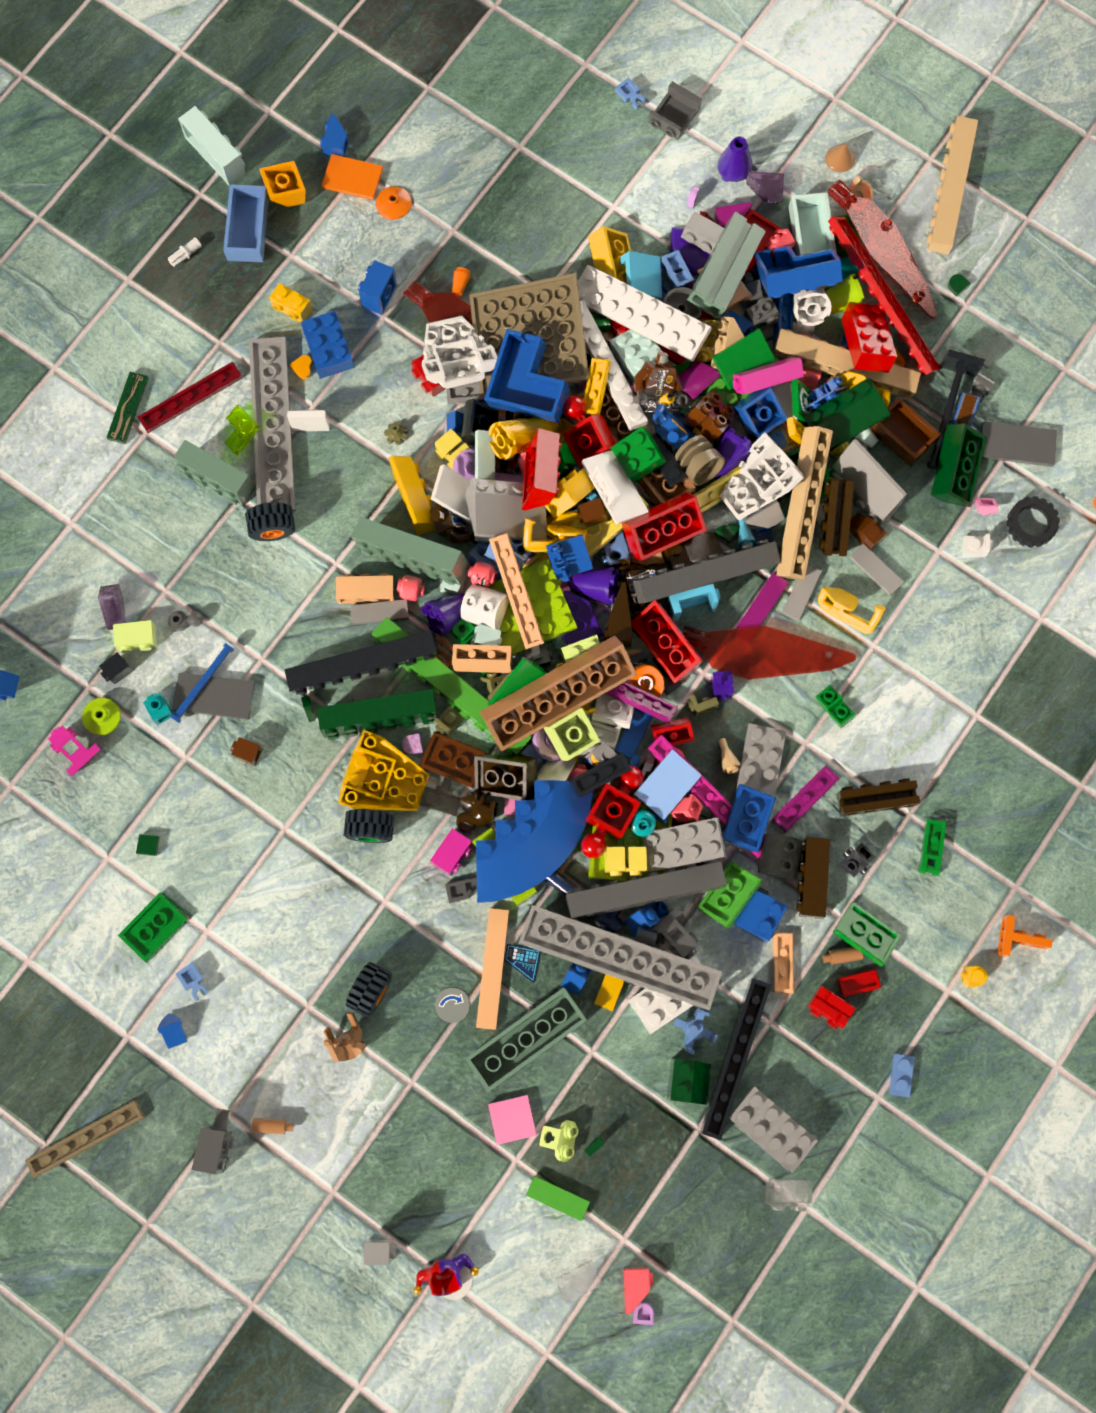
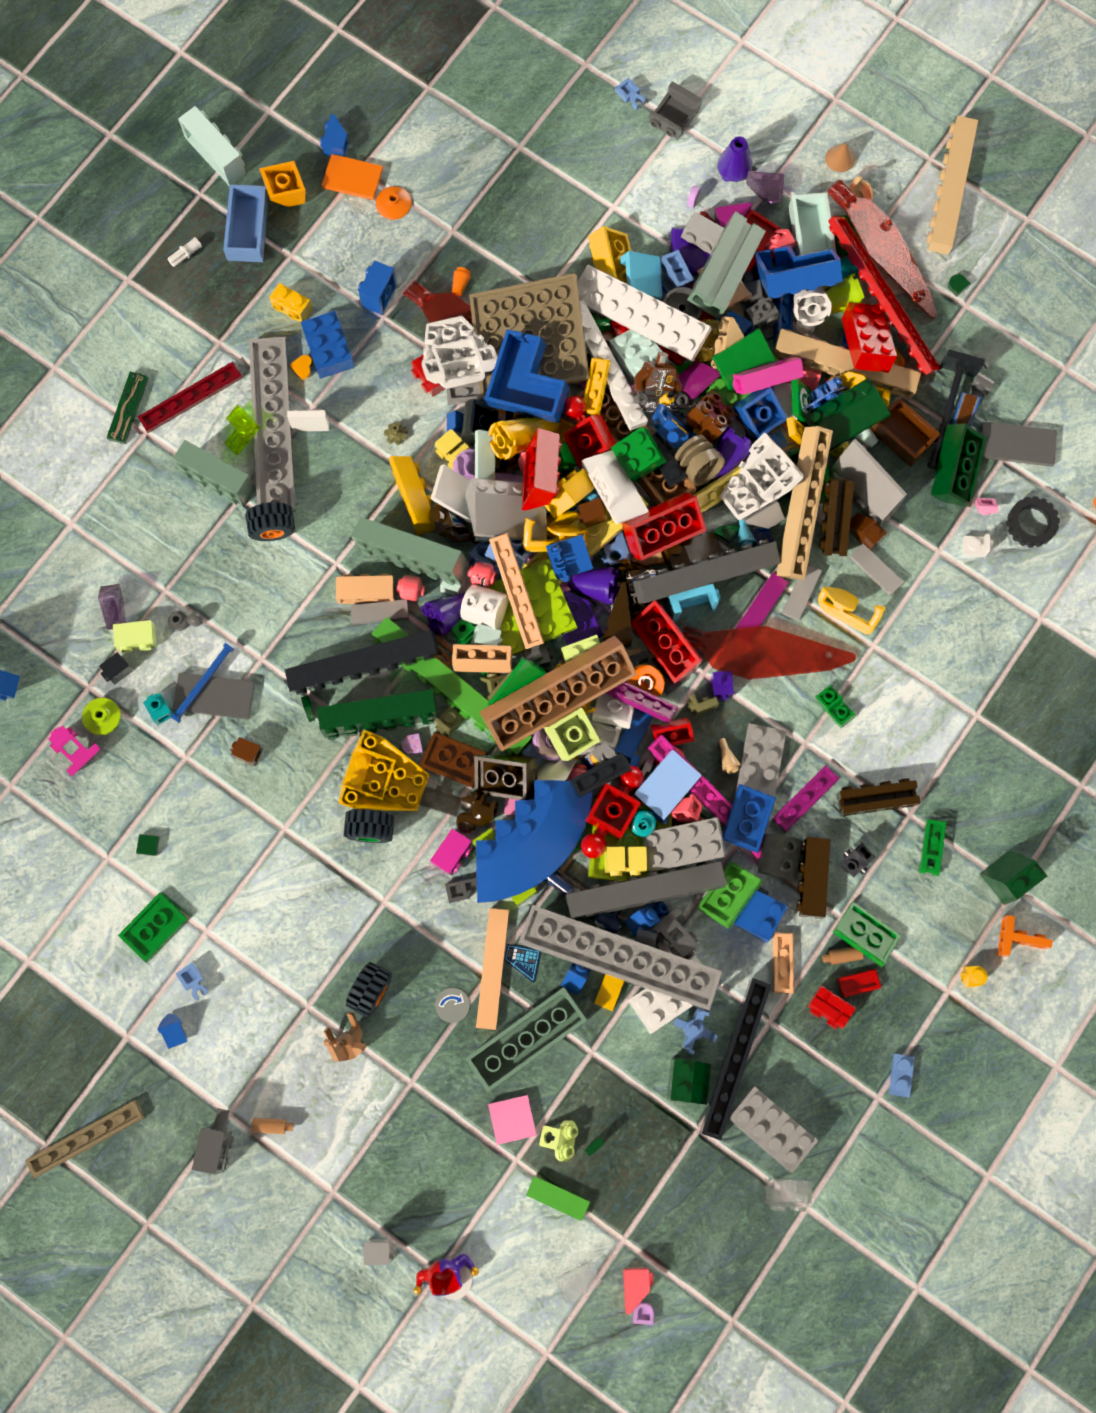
none -> dark green slope [980,850,1048,905]

